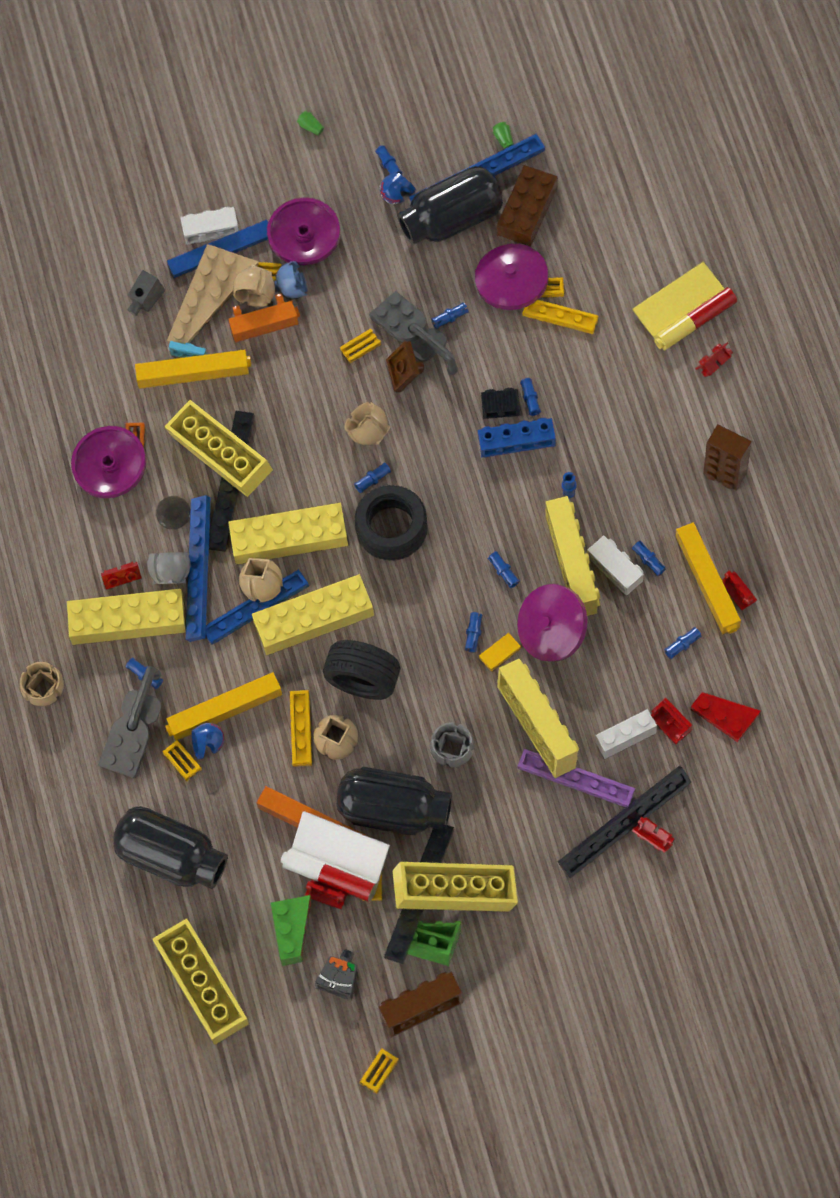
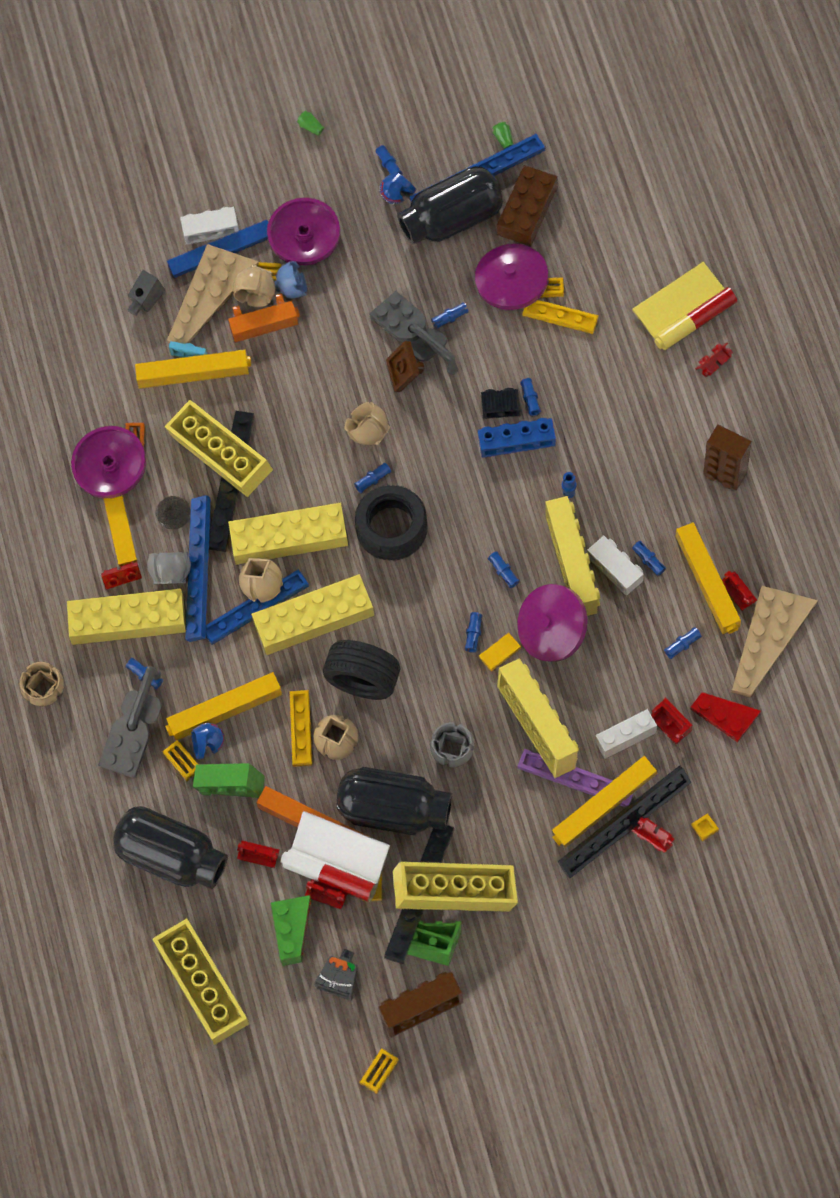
yellow tile [340,328,381,364] -> none
none -> yellow tile [103,495,138,567]
none -> bright green wedge [193,763,265,798]
none -> red hinge [236,840,280,868]
none -> yellow brick [552,756,658,848]
none -> yellow tile [691,813,719,841]
none -> tan wing [732,586,818,698]

